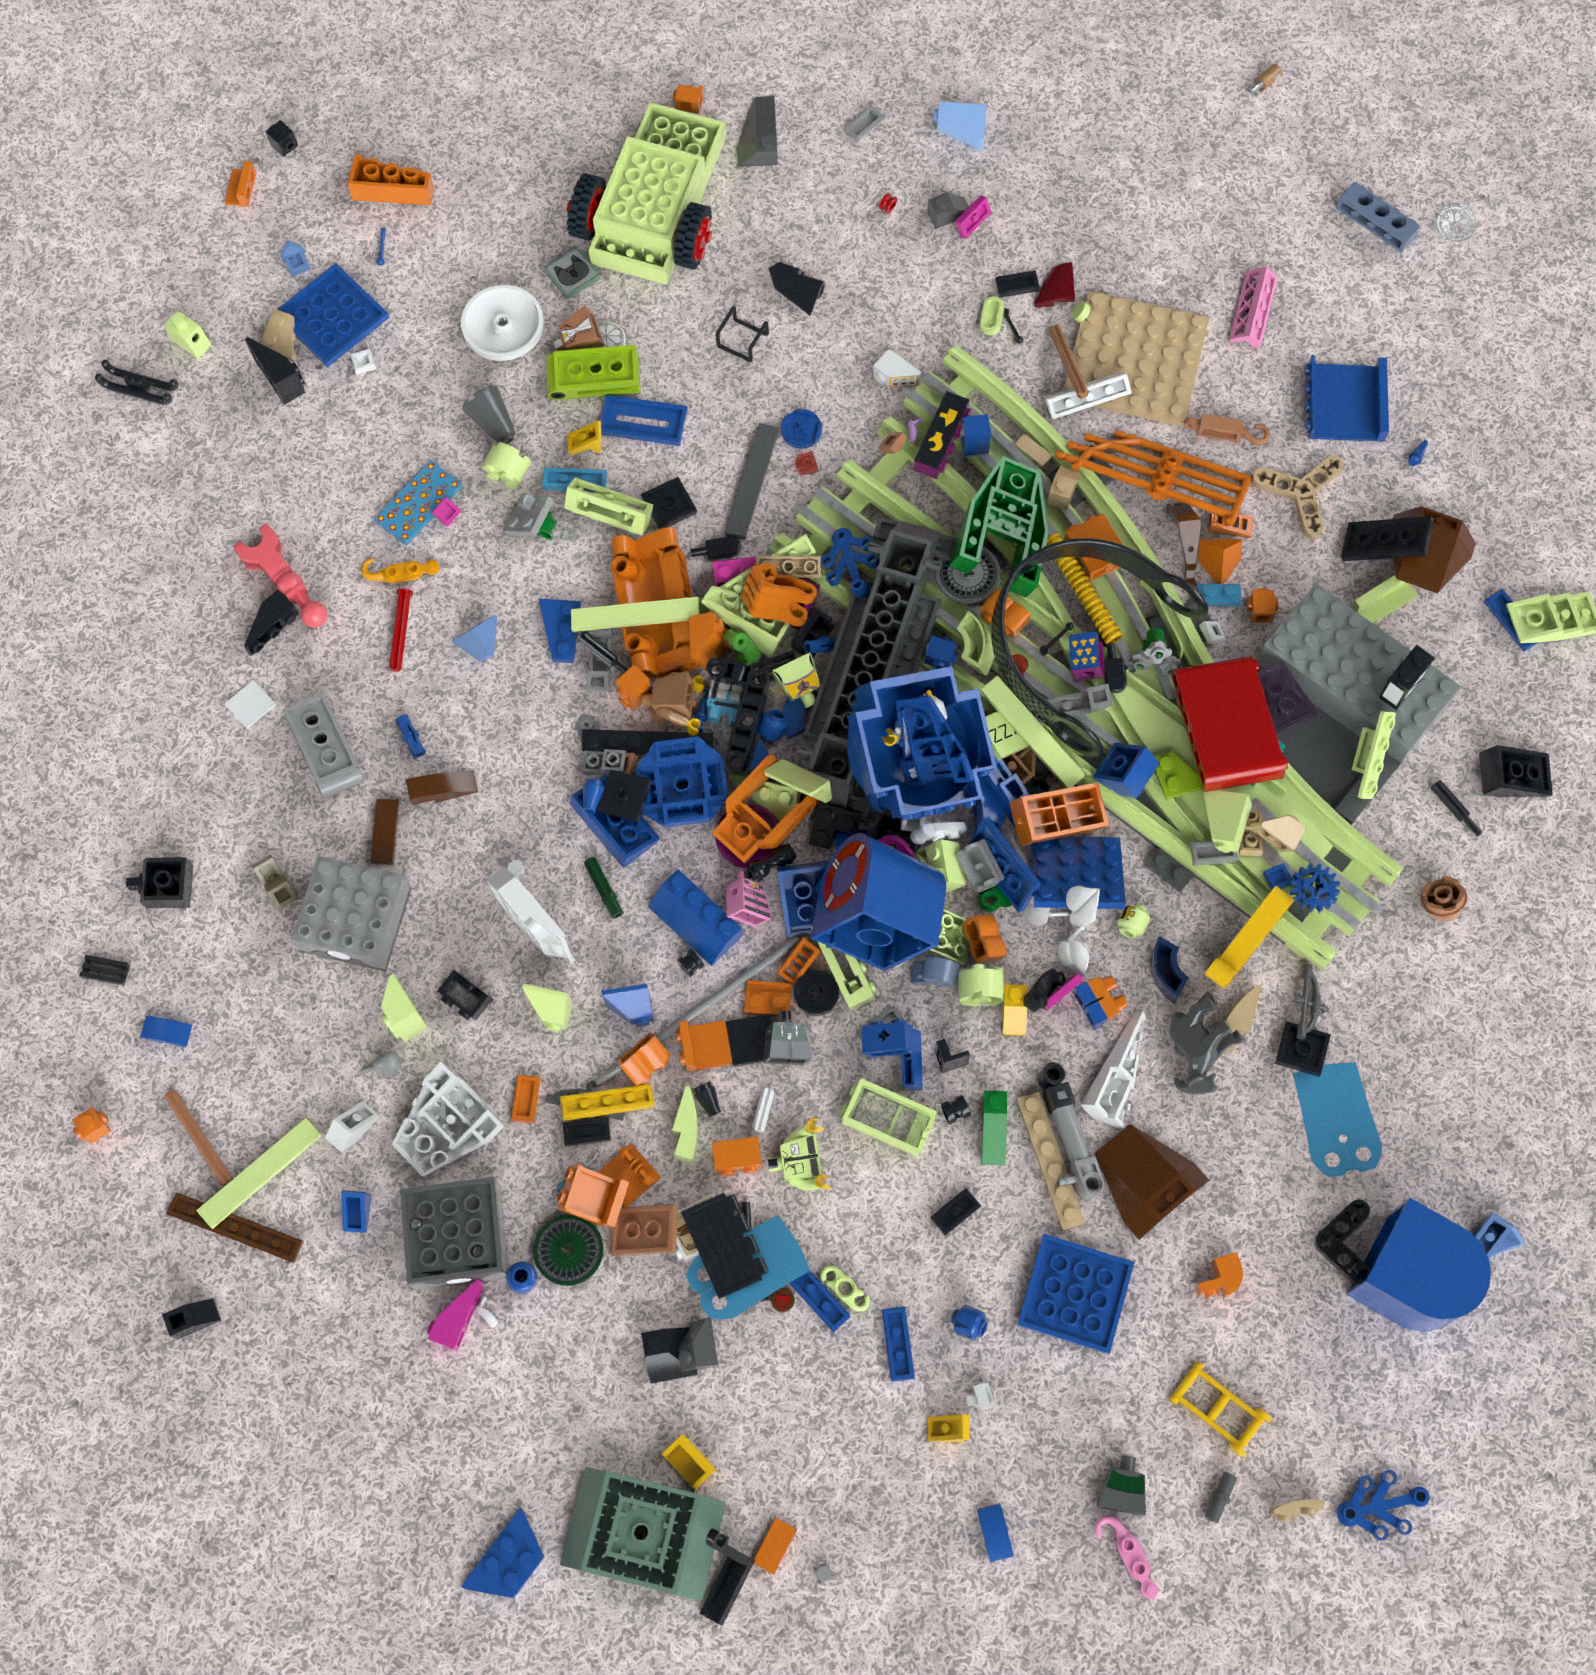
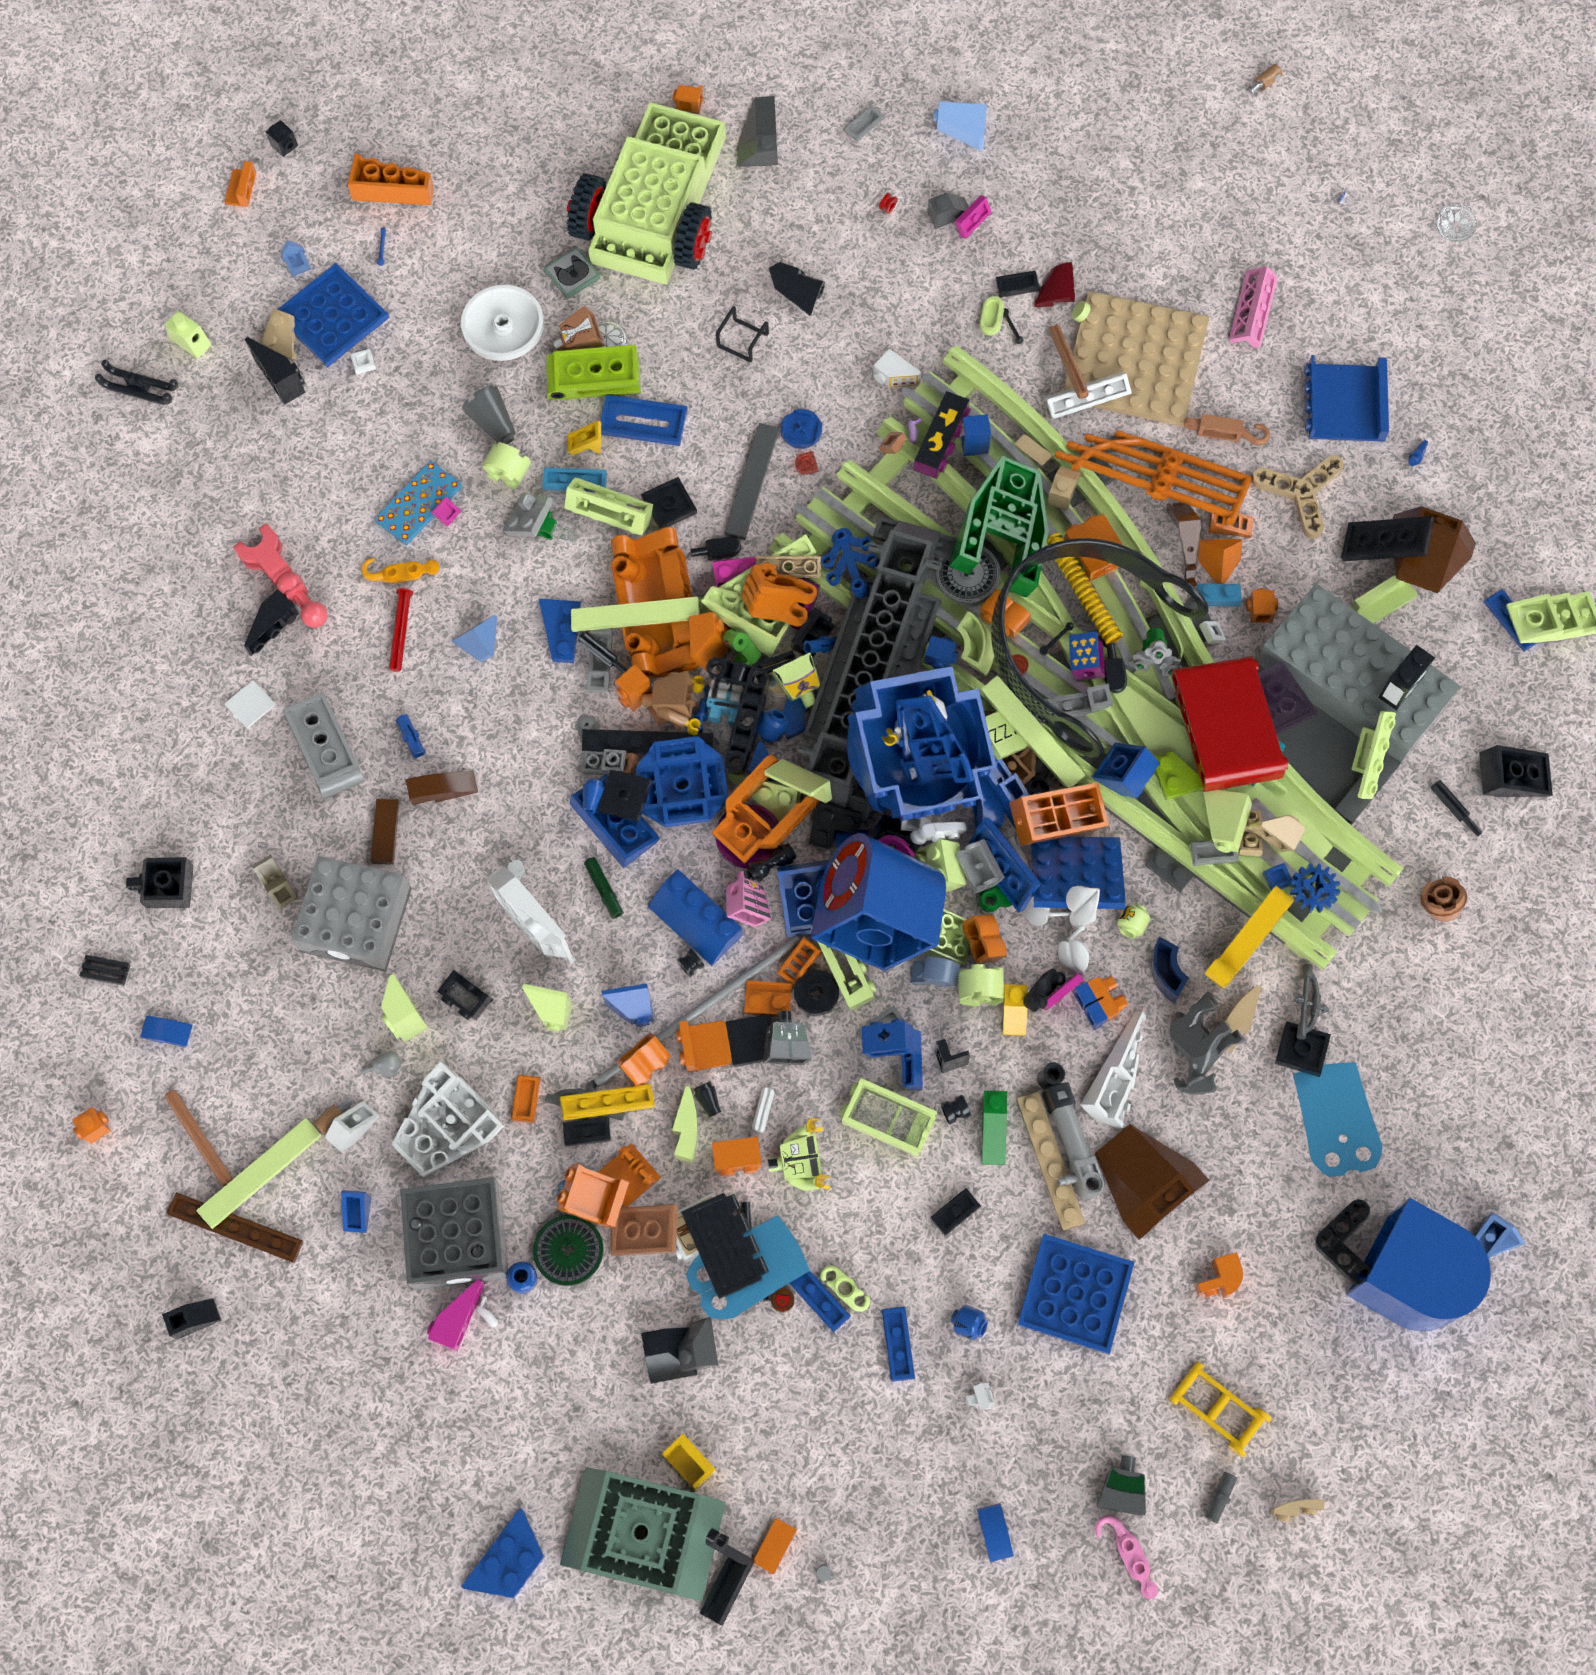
yellow slope [928,1414,969,1442] -> none
sand blue brick [1336,181,1421,253] -> none
blue plant [1336,1470,1430,1541] -> none
none -> medium nougat piece [313,1097,354,1135]

